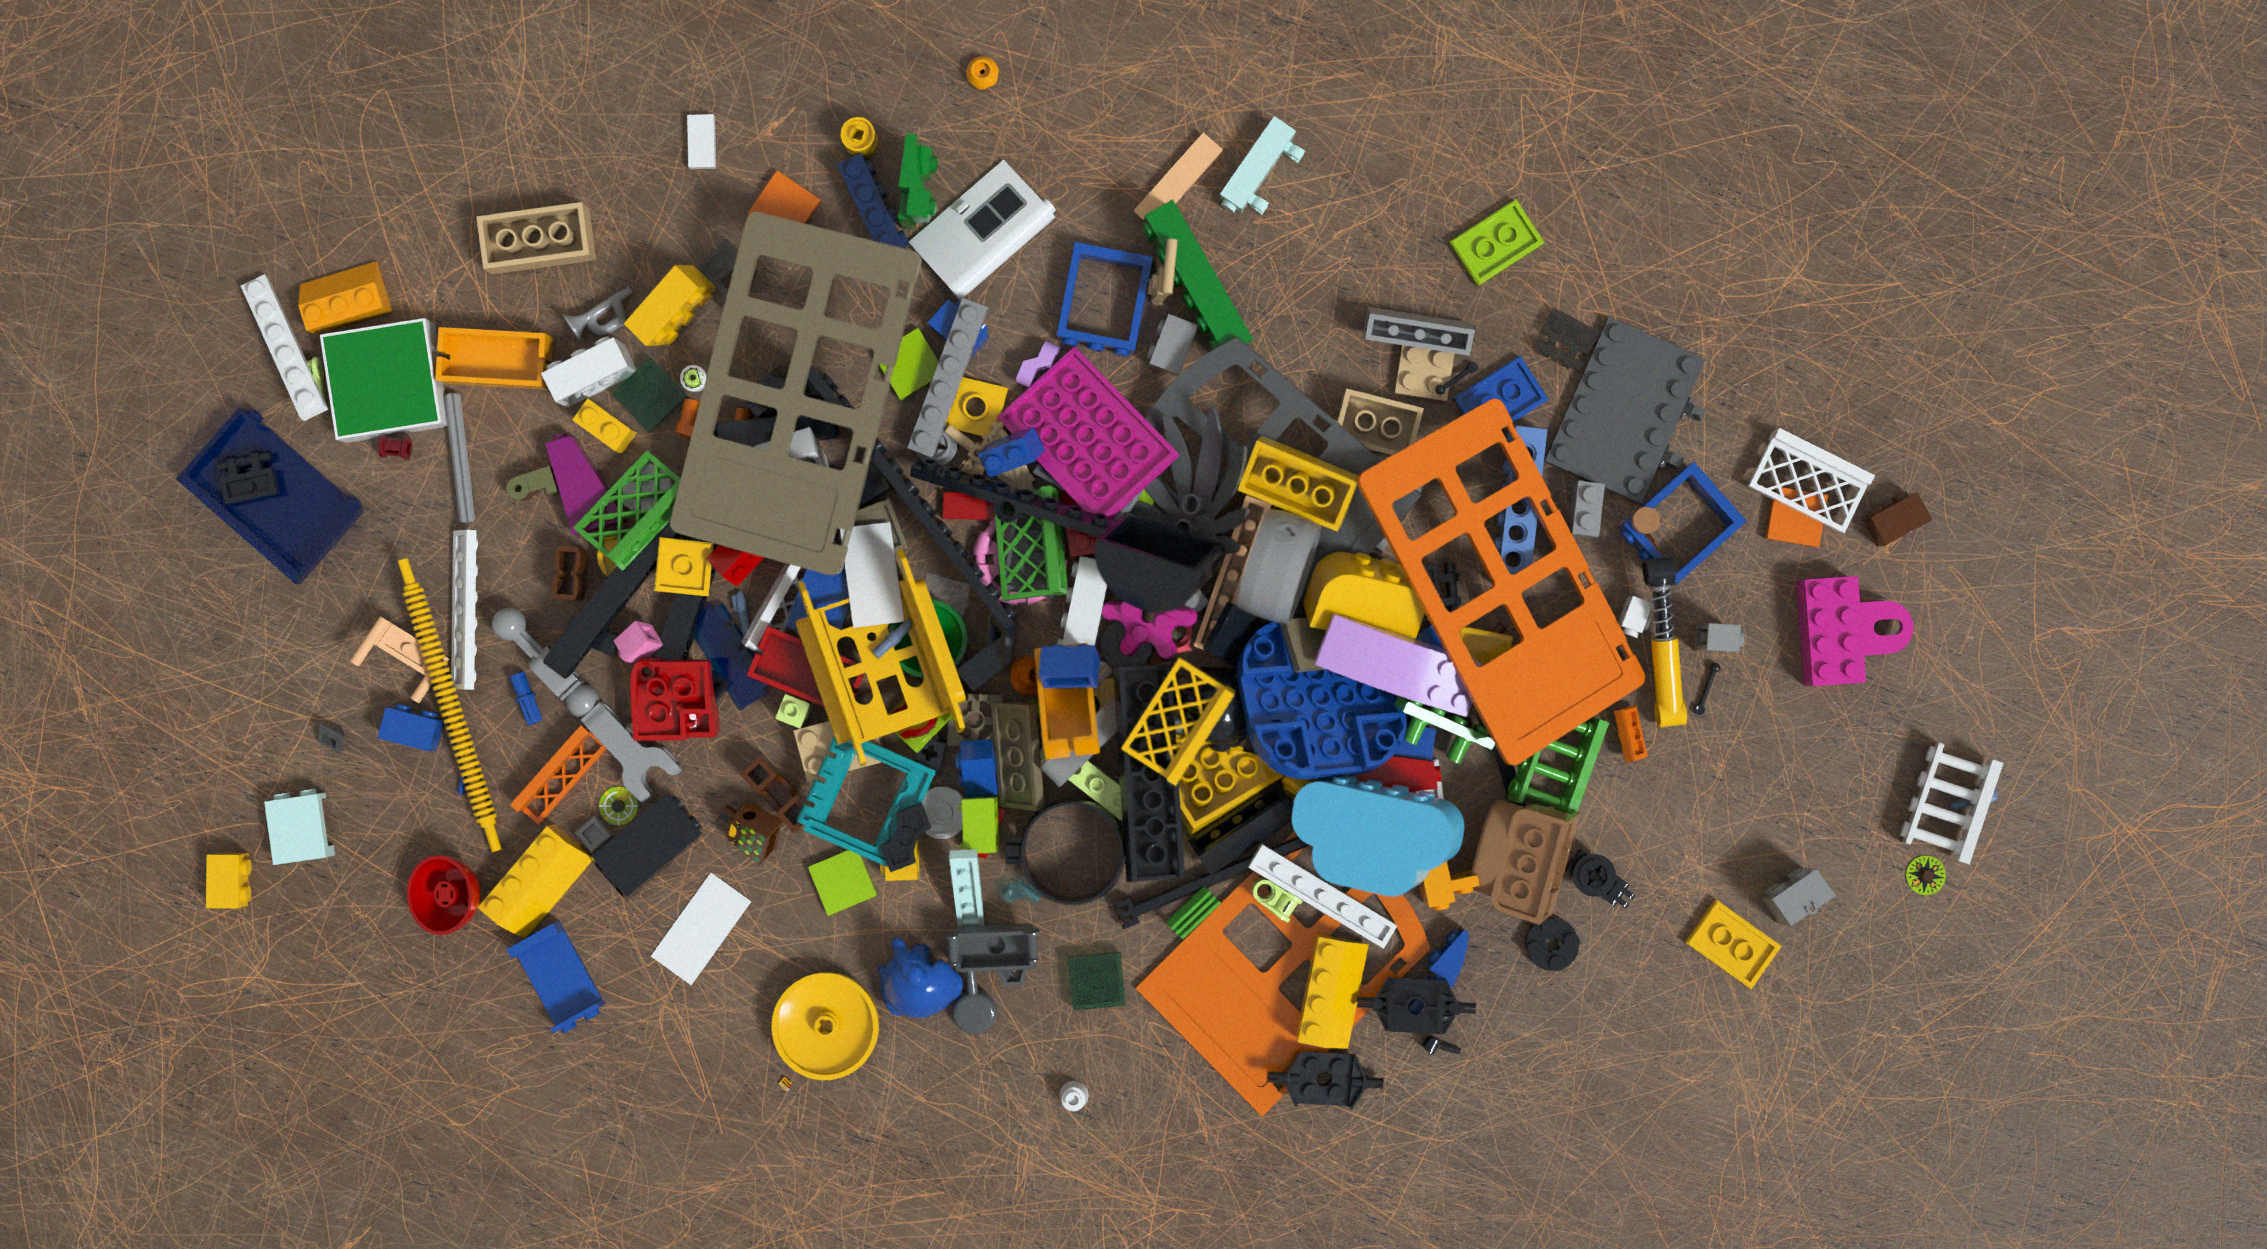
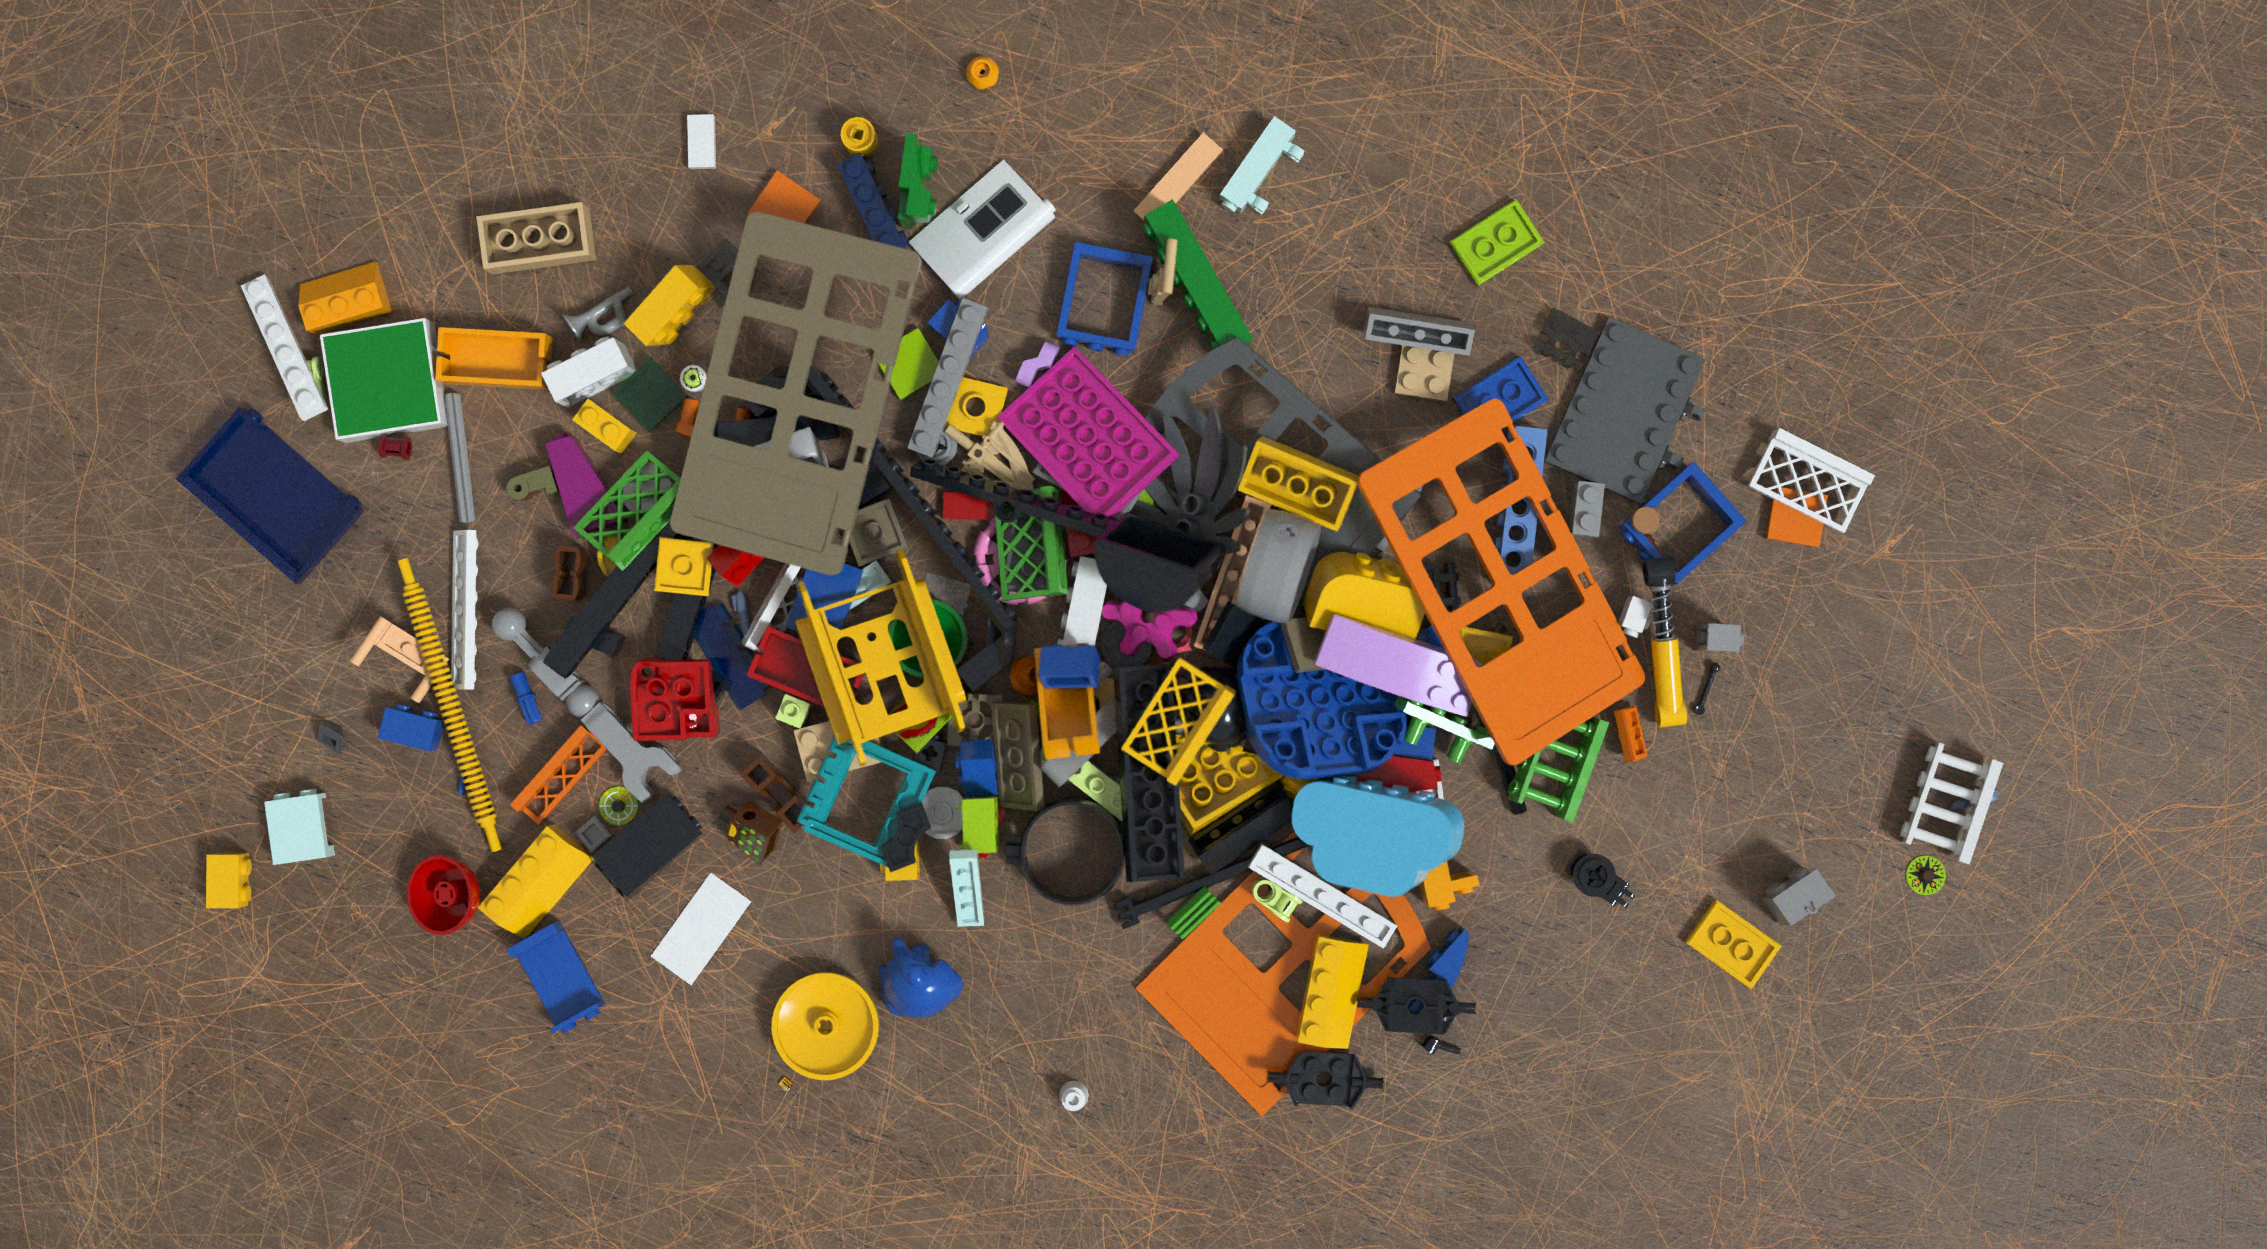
black plate [217,450,280,505] -> none
bright pink brick [613,621,663,664] -> none
lime tile [808,850,878,916] -> none
white sticker [840,522,904,628] -> none
sand blue piece [871,619,912,659] -> none
dark grey piece [944,923,1040,1034] -> none
blue brick [978,426,1045,478] -> none
clear light blue arm [1001,882,1041,905] -> none
clear green plate [1068,951,1126,1011] -> none
light grey brick [1146,314,1198,377] -> none
tan brick [1336,388,1424,458] -> none
black hinge [1435,362,1478,395] -> none
medium nougat brick [1470,799,1580,925] -> none
black plate [1525,917,1580,971] -> none
dark pink brick [1796,576,1914,686] -> none
reddish brown piece [1863,491,1932,547] -> none

